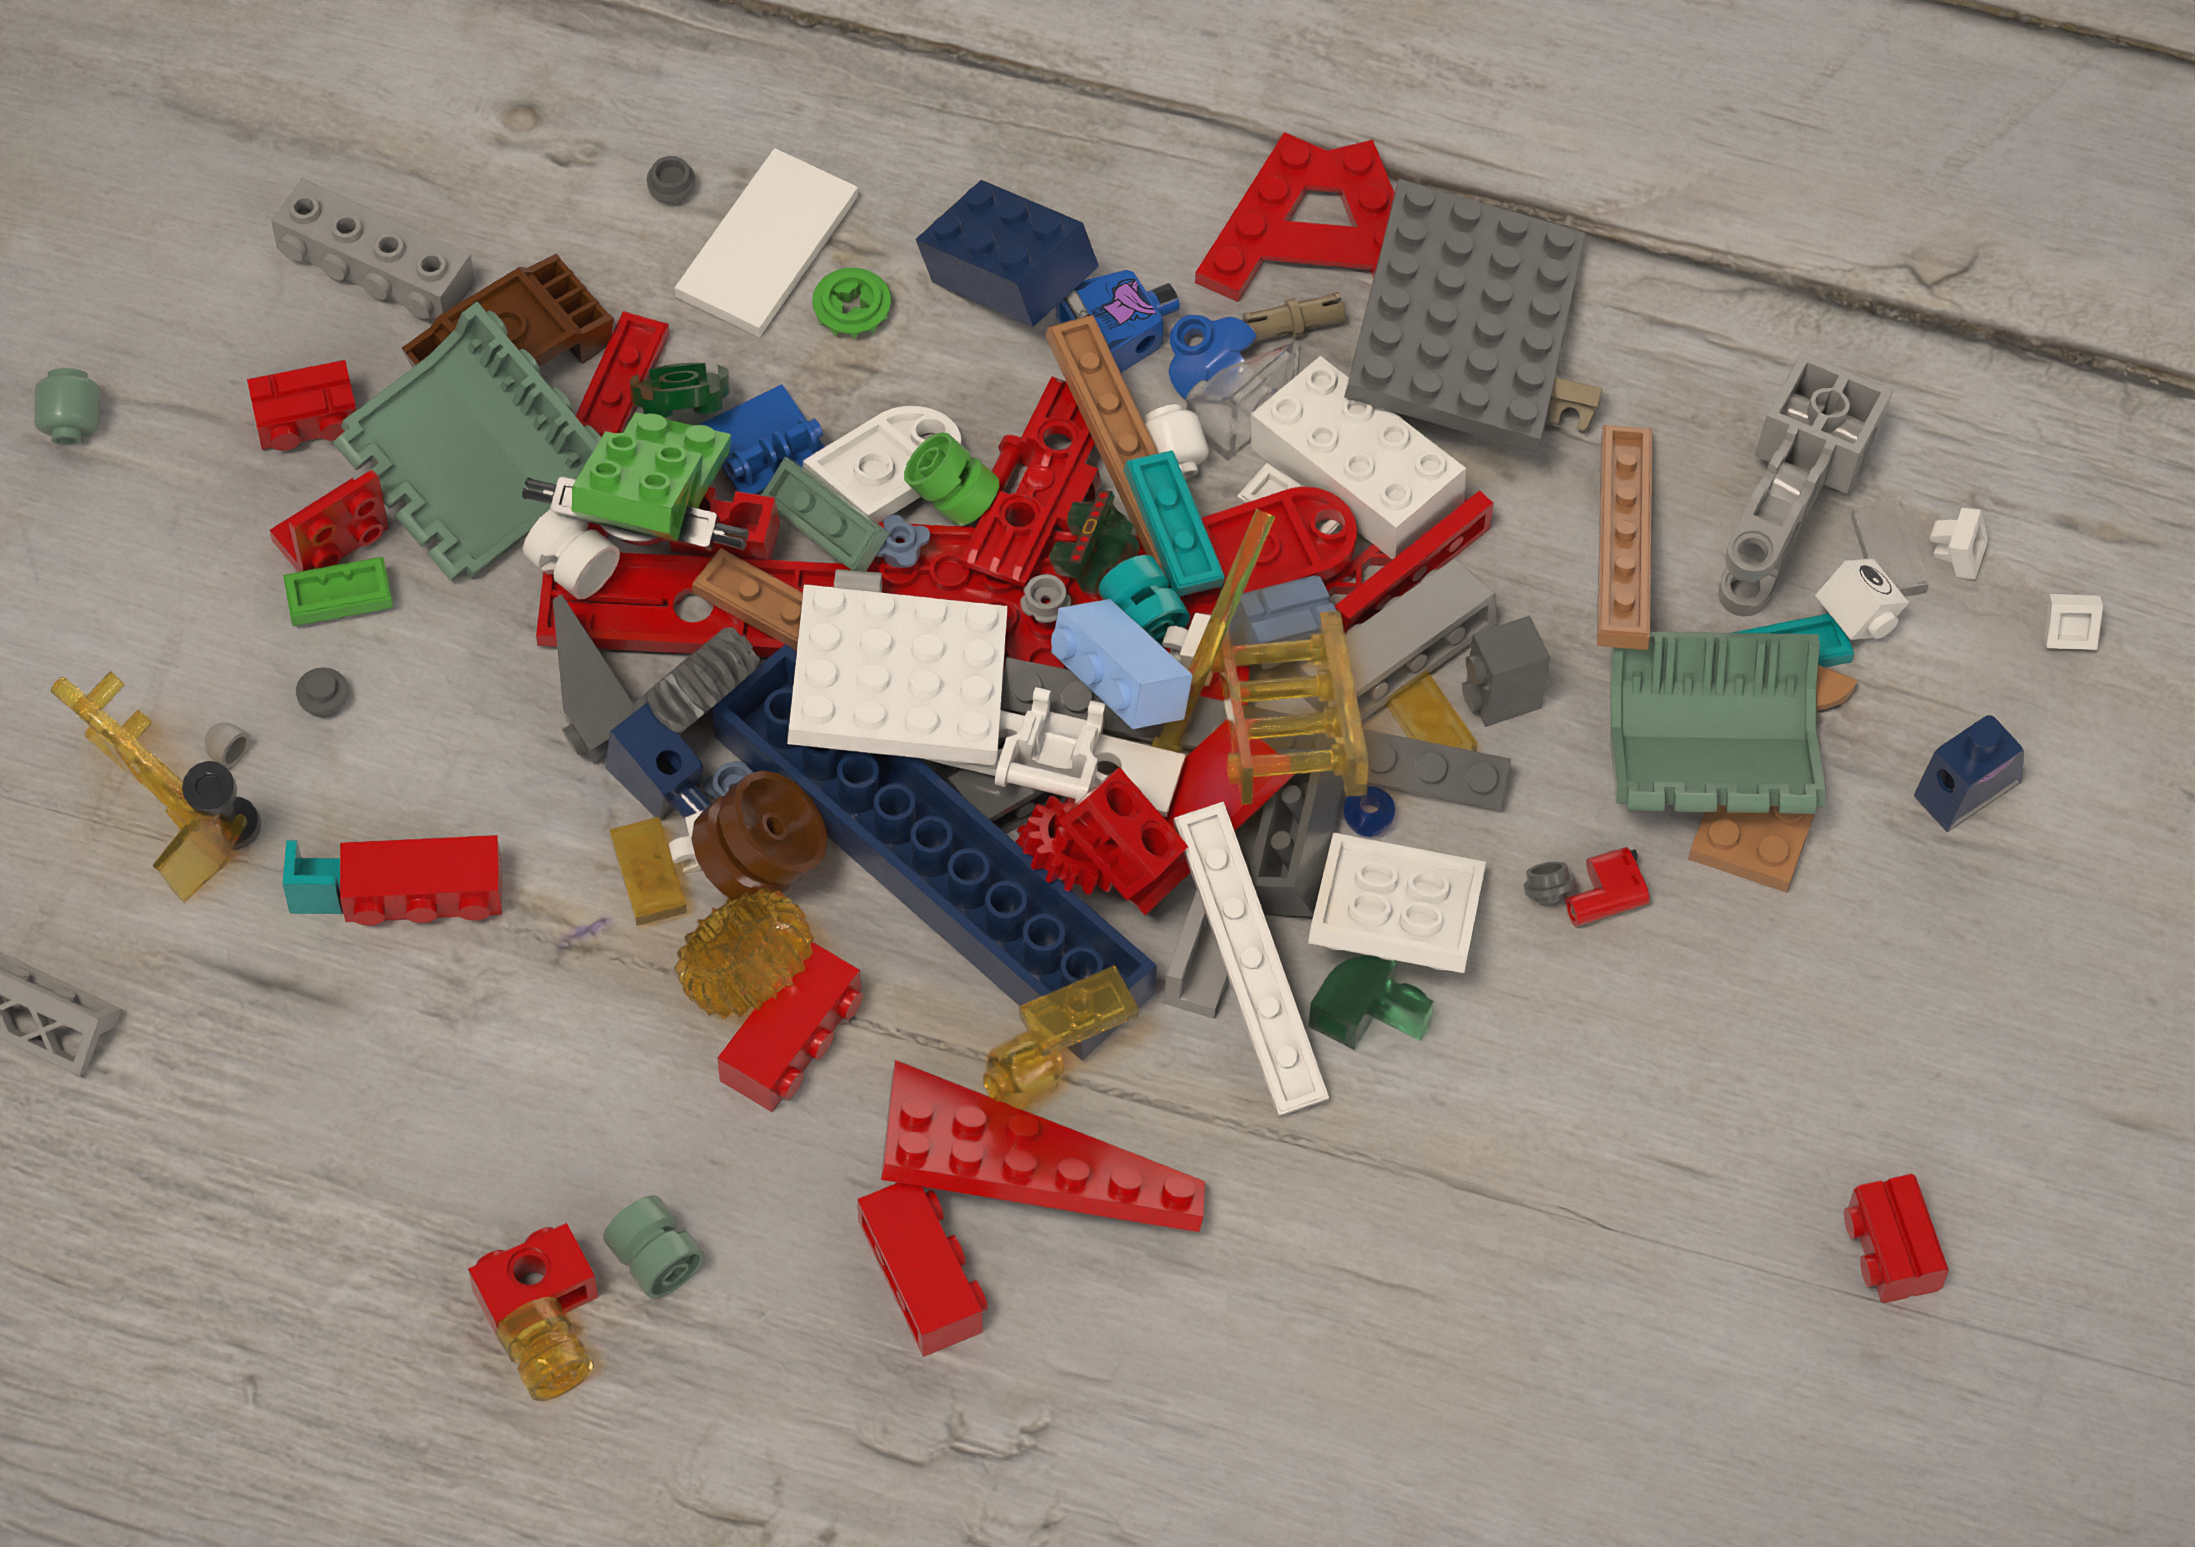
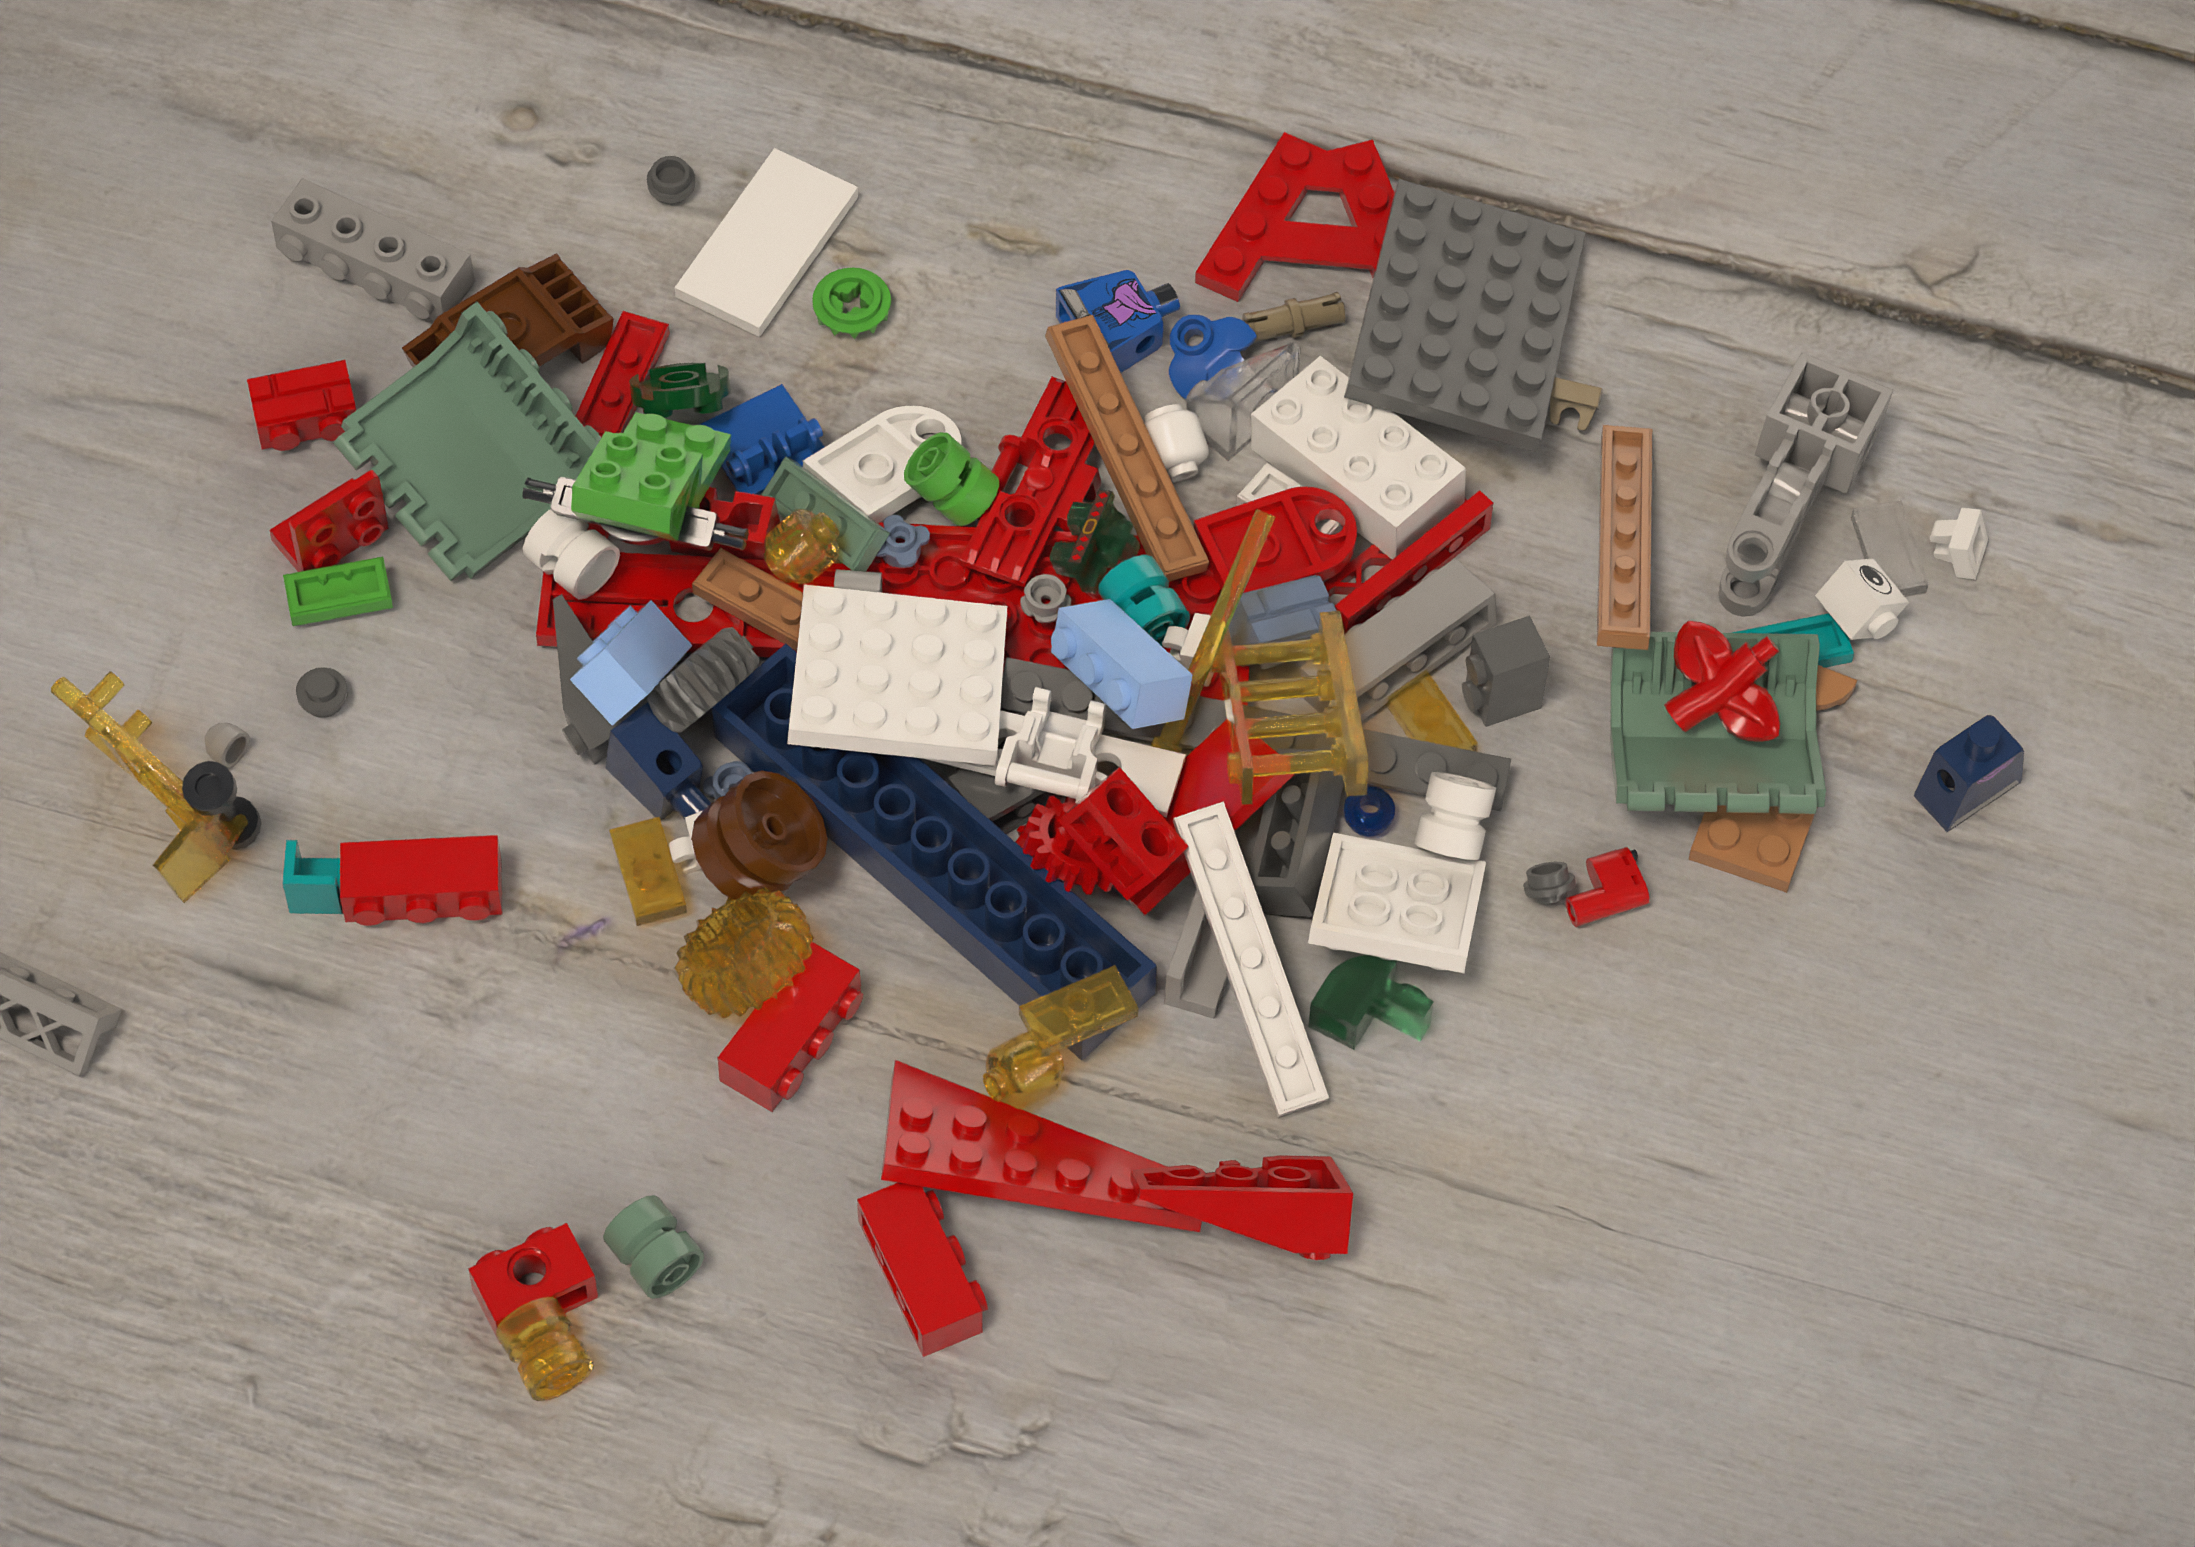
sand green head [34,368,100,445] -> none
dark blue brick [915,180,1099,327] -> none
teal tile [1123,450,1225,597] -> none
red brick [1844,1173,1949,1303] -> none
white tile [2044,594,2103,650] -> none
none -> light blue brick [570,600,692,725]
none -> clear yellow head [764,509,840,584]
none -> red wedge [1130,1155,1353,1260]
none -> white wheel [1414,772,1496,860]
none -> red plant [1664,620,1780,742]

